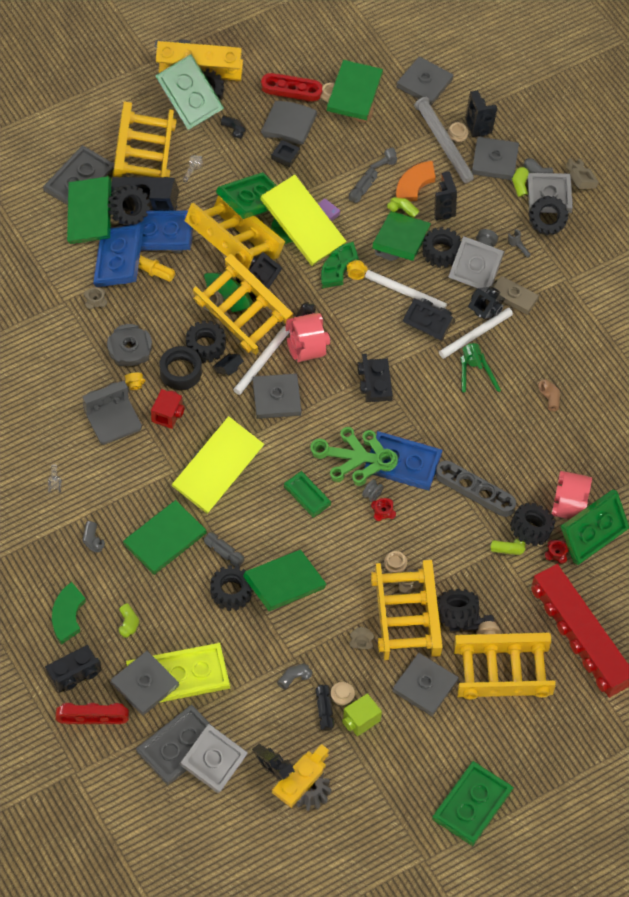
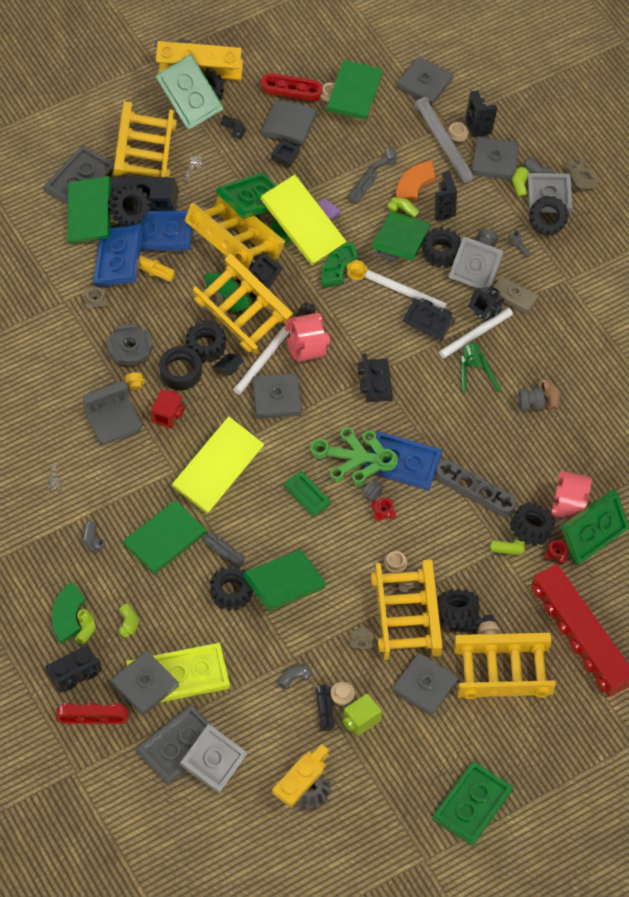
black hinge [252,743,295,781] -> none
none -> lime arm [75,609,96,645]
none -> dark grey wheel [518,387,544,411]

